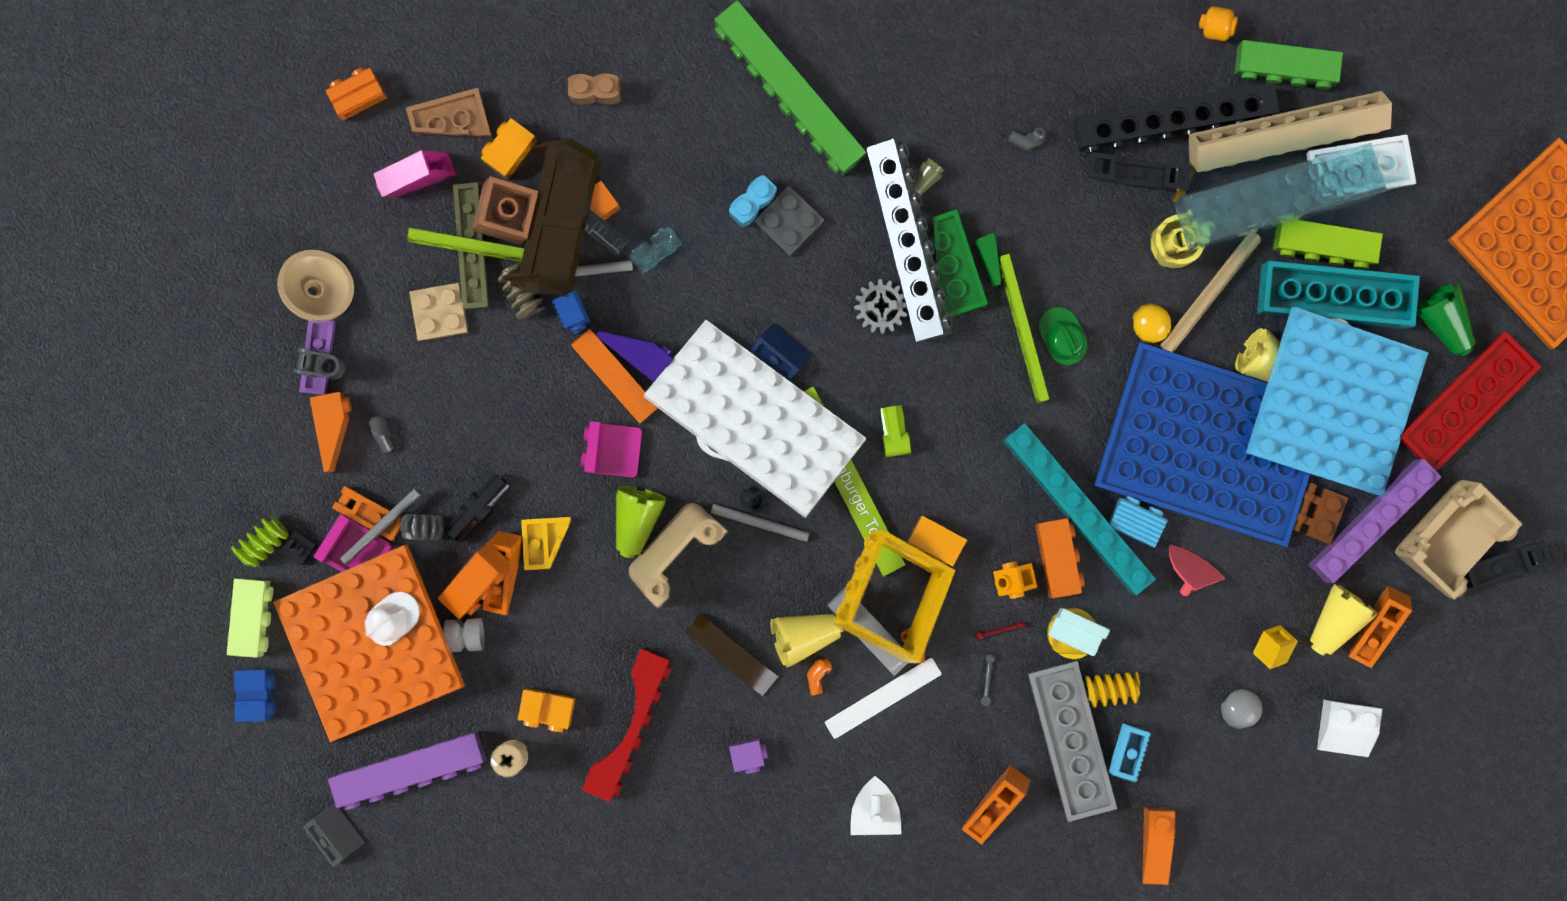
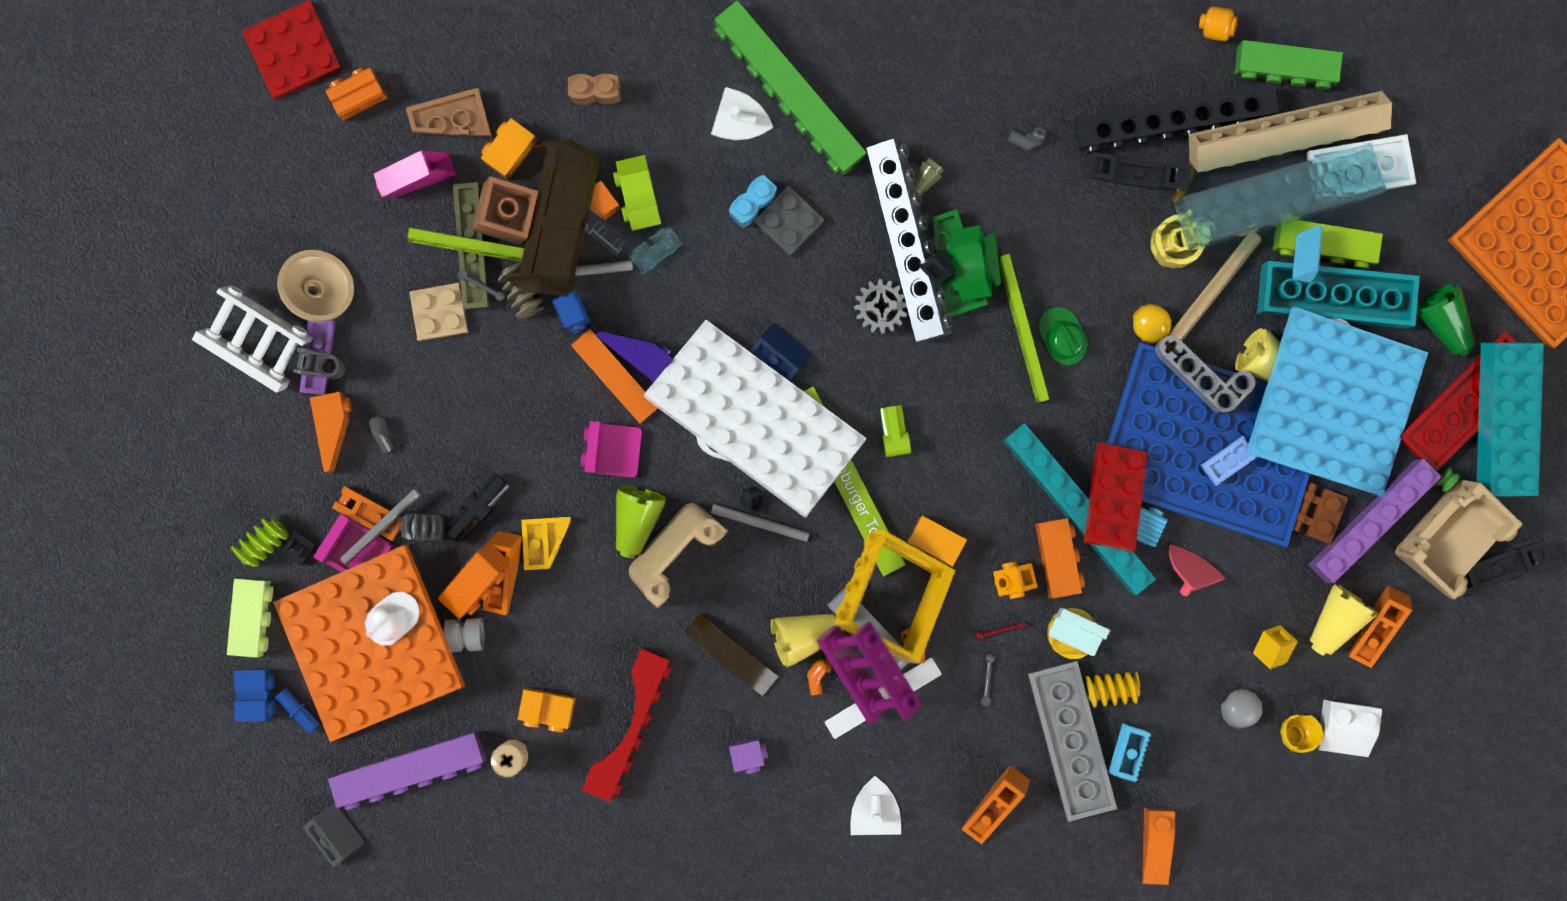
none -> white fence [192,285,313,393]
none -> red plate [242,0,342,100]
none -> blue axle [275,688,319,733]
none -> dark grey hinge [458,270,505,301]
none -> lime brick [613,155,661,231]
none -> white shield [711,87,773,140]
none -> magenta fence [817,621,922,723]
none -> black tile [919,251,956,285]
none -> green brick [947,225,992,301]
none -> red plate [1084,443,1147,552]
none -> light grey beam [1155,336,1255,413]
none -> light blue plate [1200,436,1257,486]
none -> yellow hair [1280,714,1324,753]
none -> medium azure slope [1292,226,1322,282]
none -> bright green bush [1435,467,1460,492]
none -> teal brick [1477,342,1544,496]

